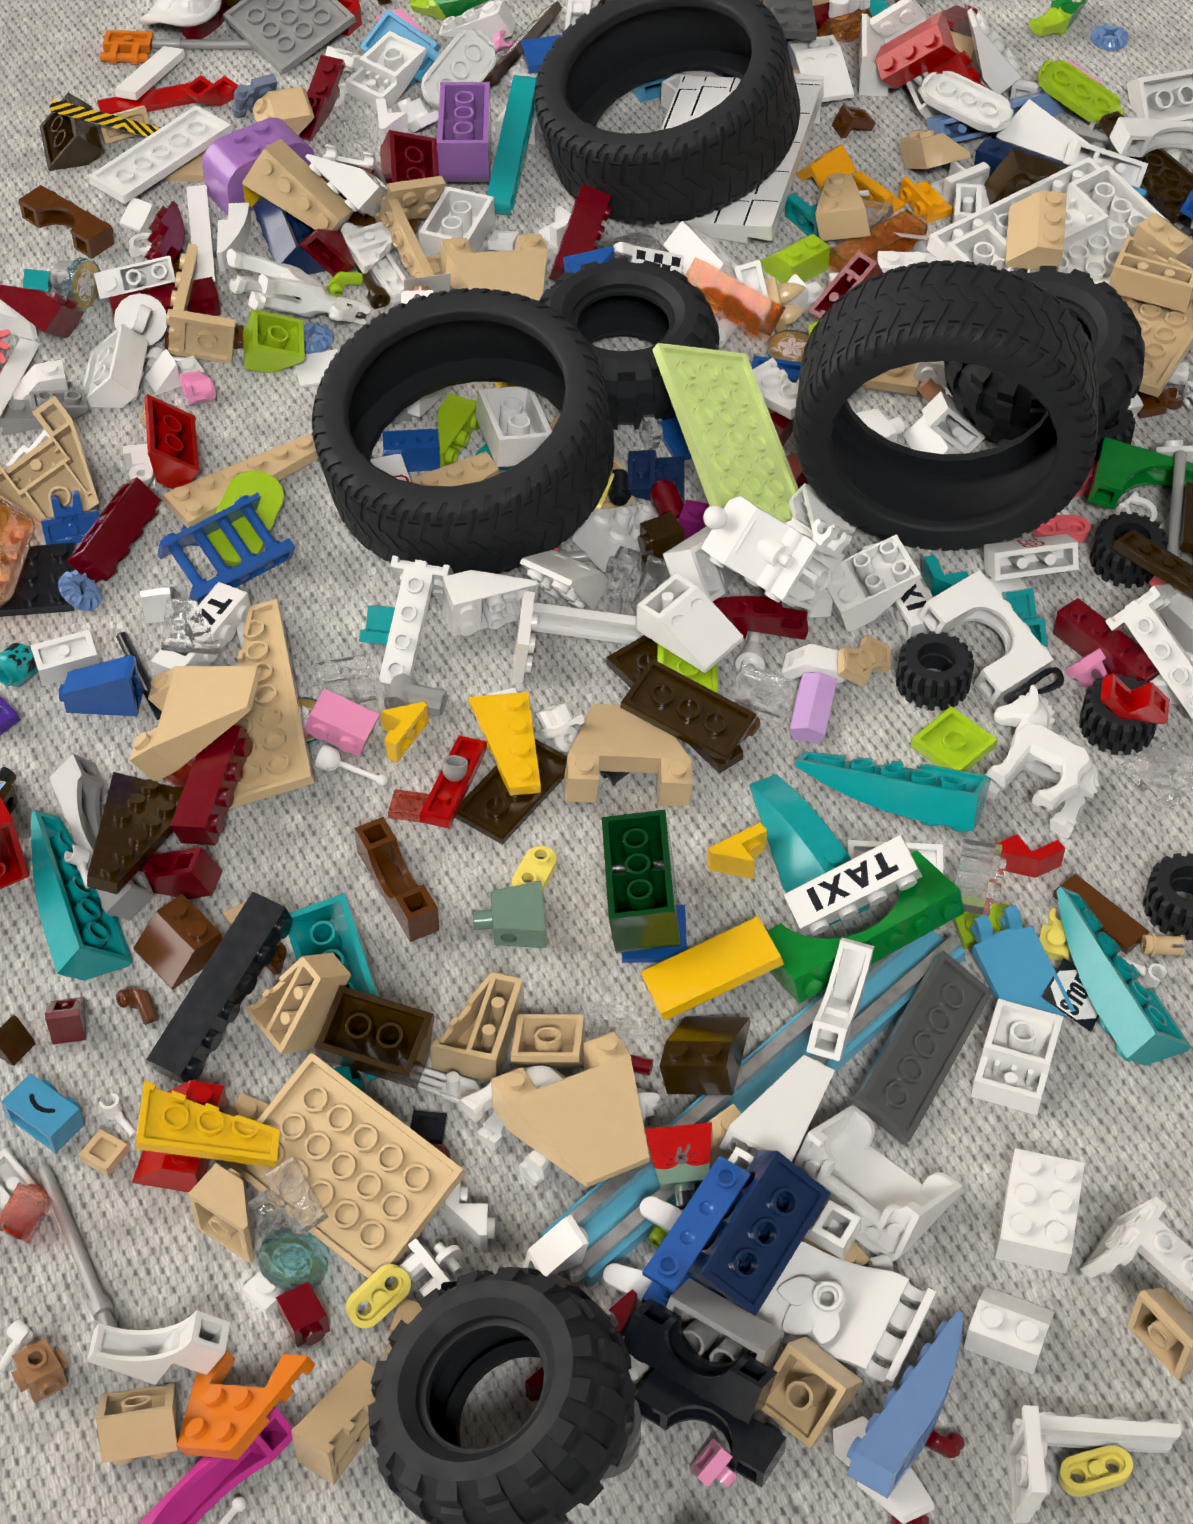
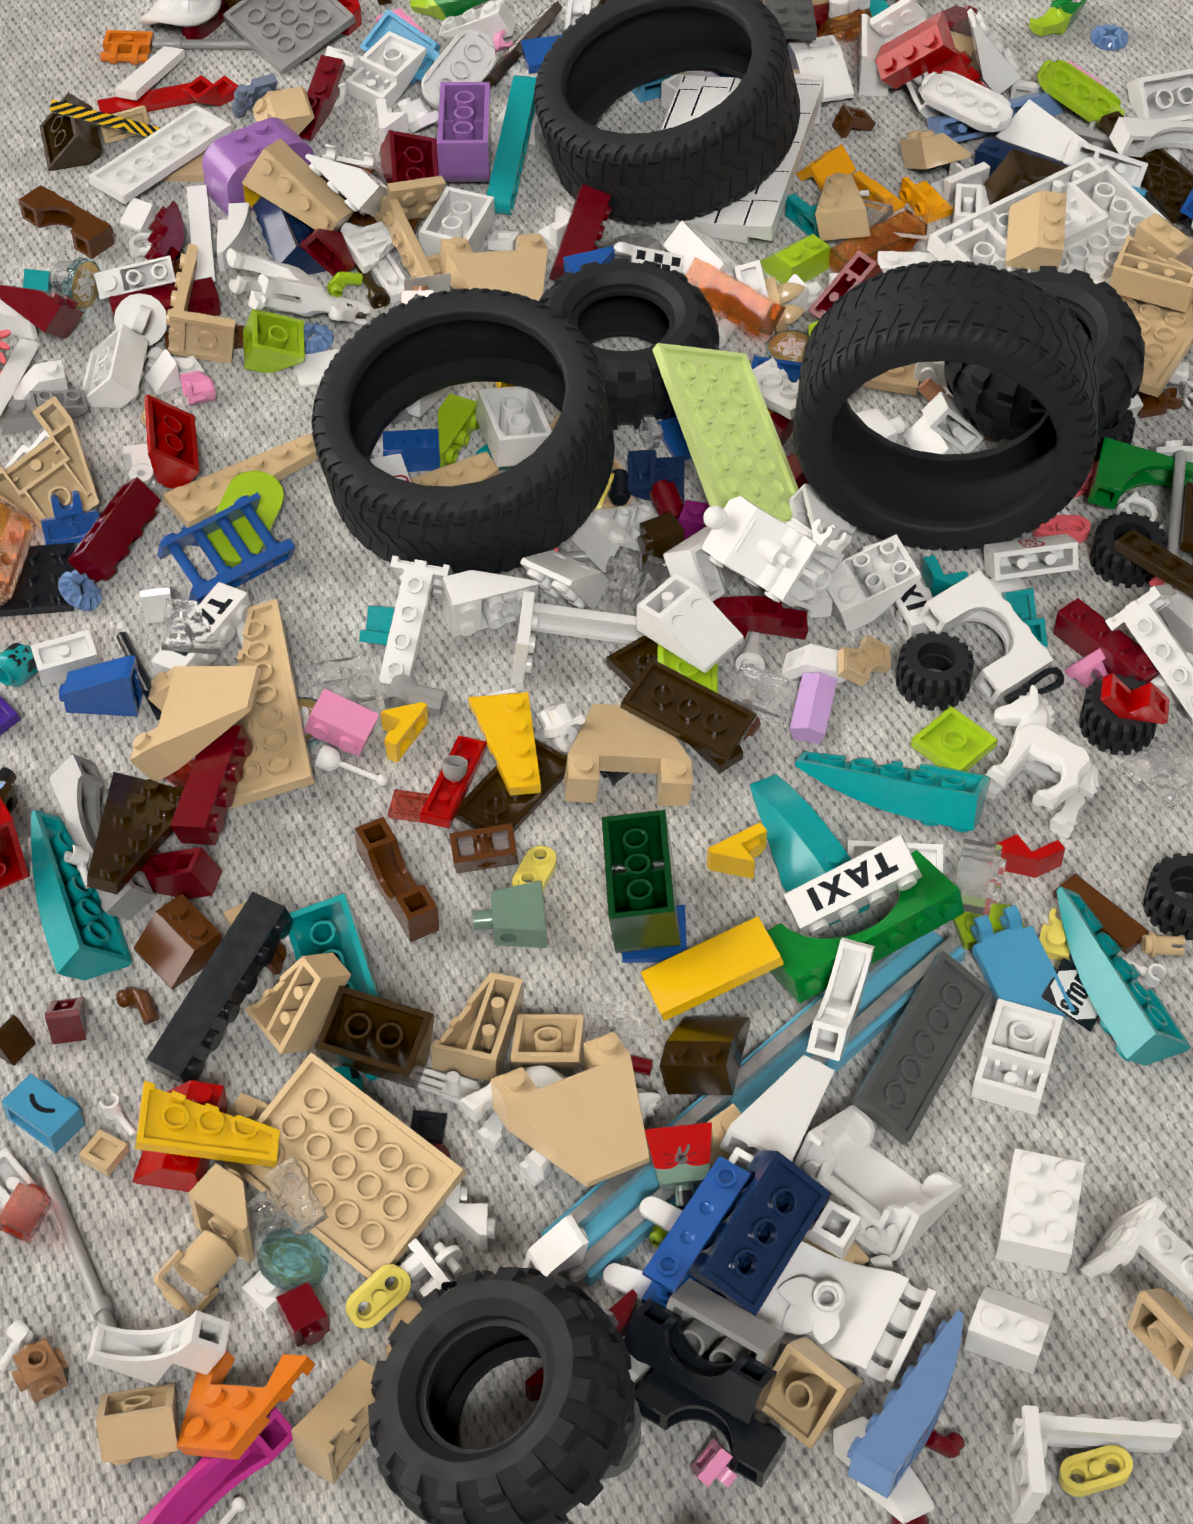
none -> tan piece [153,1231,237,1317]
none -> reddish brown brick [449,823,519,874]

